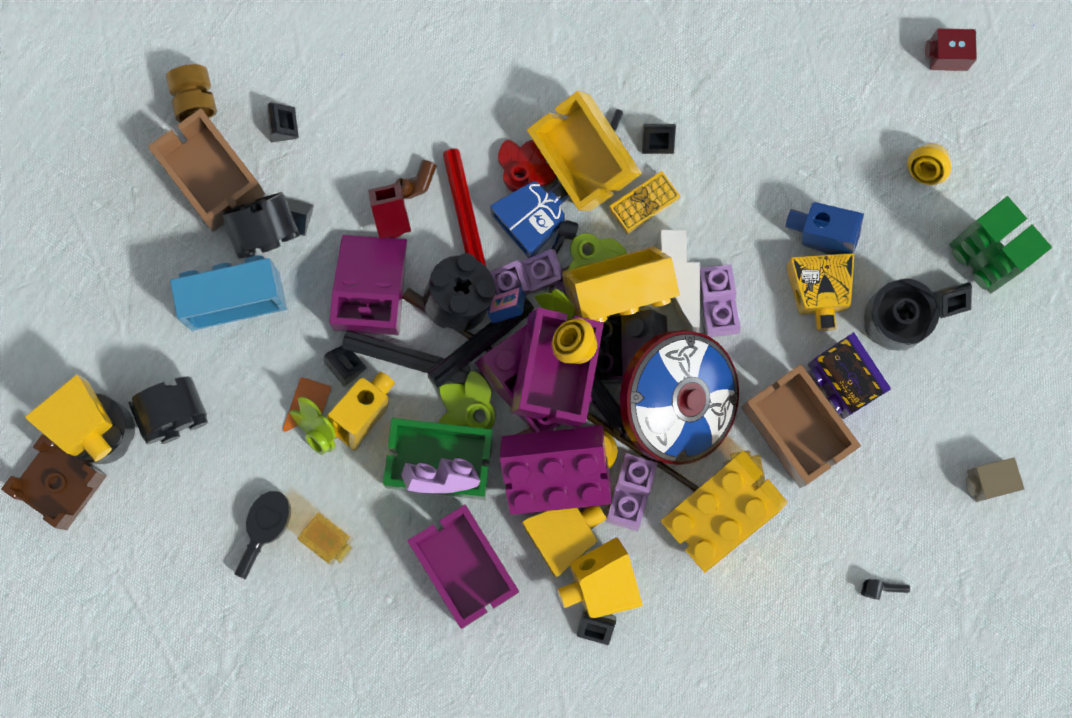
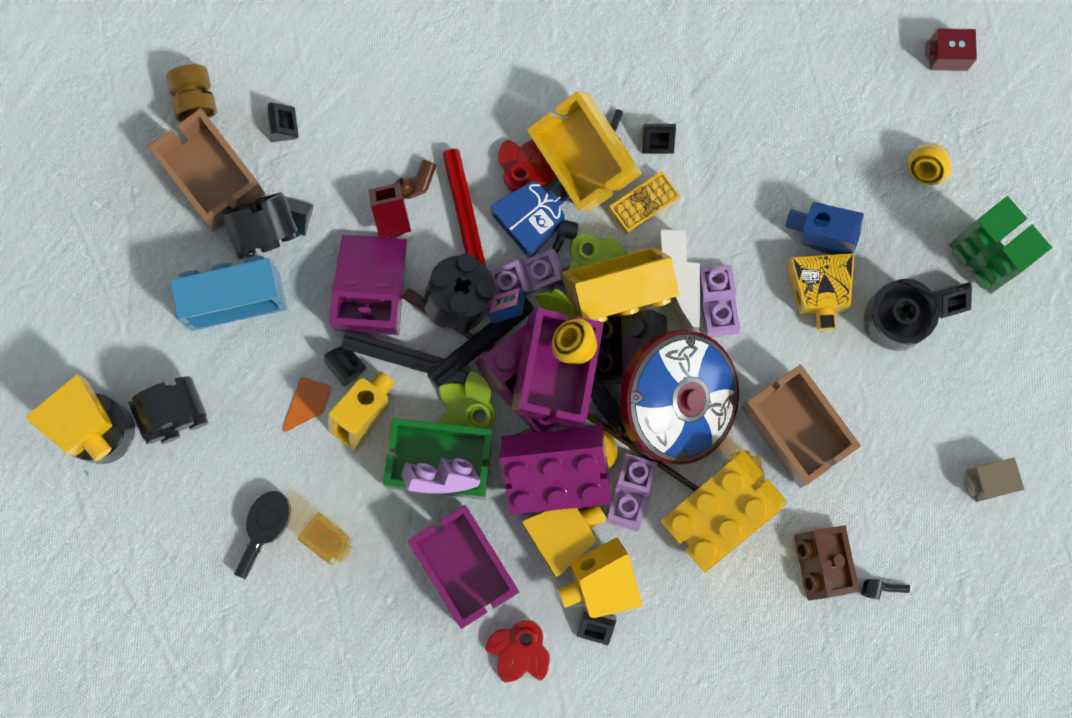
reddish brown panel [1,434,107,530] -> none
lime plate [289,397,336,455] -> none
slope [808,332,891,419] -> none
none -> red plate [485,620,550,683]
none -> reddish brown bracket [794,525,860,601]

